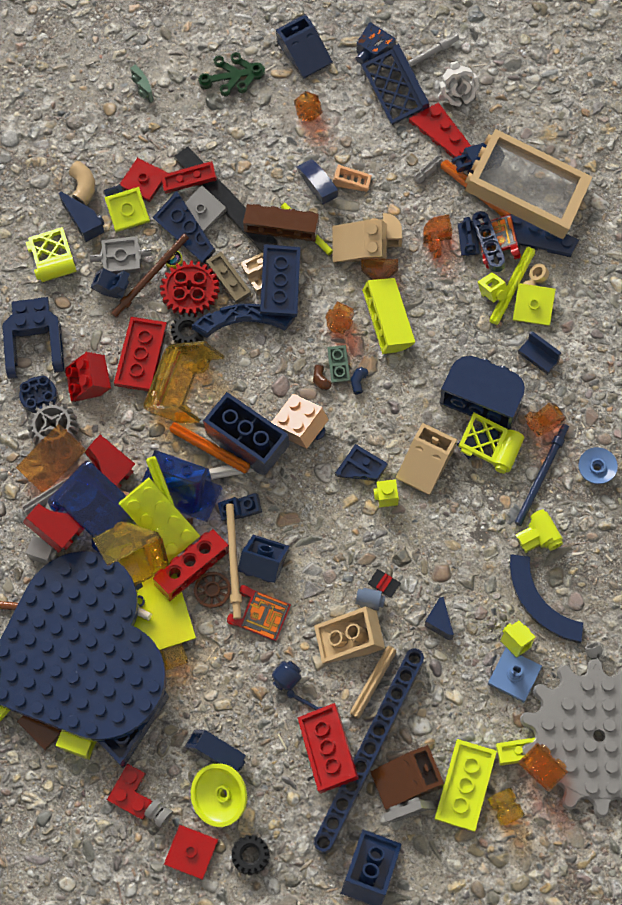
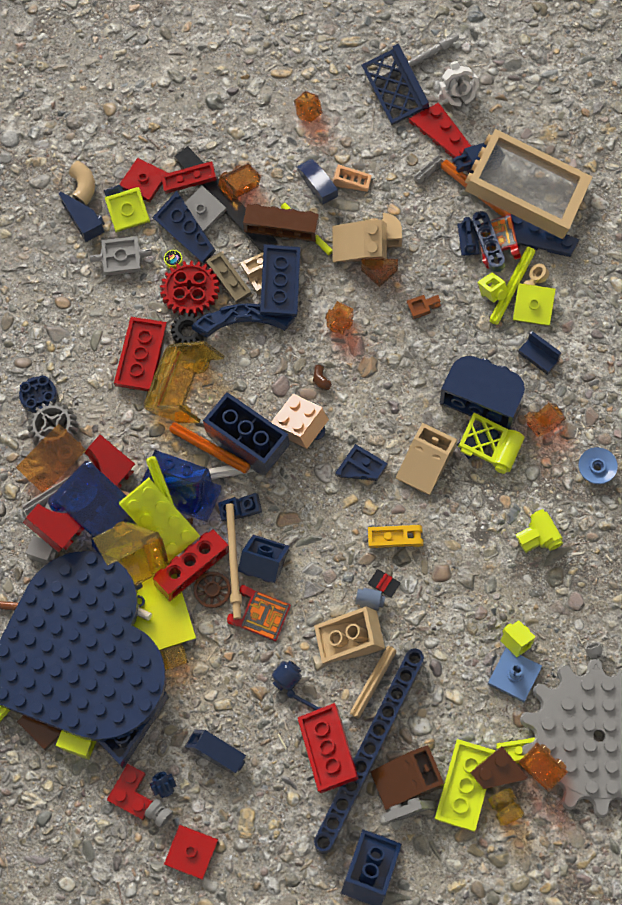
dark blue plate [2,297,65,379] -> none
neon yellow piece [26,227,77,283] -> none
red slope [65,352,111,402] -> none
dark blue brick [90,268,130,298] -> none
reddish brown bar [111,233,189,318] -> none
sand green slope [130,64,154,103] -> none
neon yellow dish [191,763,247,827] -> none
dark green plant [198,52,265,97] -> none
black tyre [231,835,270,875] -> none
dark blue slope [276,14,333,79] -> none
sand green slope [327,345,350,383] -> none
dark blue arm [350,367,369,395] -> none
dark blue torso [355,22,396,64] -> none
neon yellow brick [362,278,415,354] -> none
neon yellow brick [373,479,399,508] -> none
clear orange brick [423,214,452,259] -> none
dark blue slope [425,597,454,640] -> none
dark blue tile [510,554,584,643] -> none
dark blue bar [515,424,569,526] -> none
none -> dark blue gear [150,772,177,798]
none -> clear orange brick [218,163,261,201]
none -> yellow plate [368,525,424,548]
none -> dark orange plate [407,295,441,320]
none -> reddish brown wing [469,746,528,789]

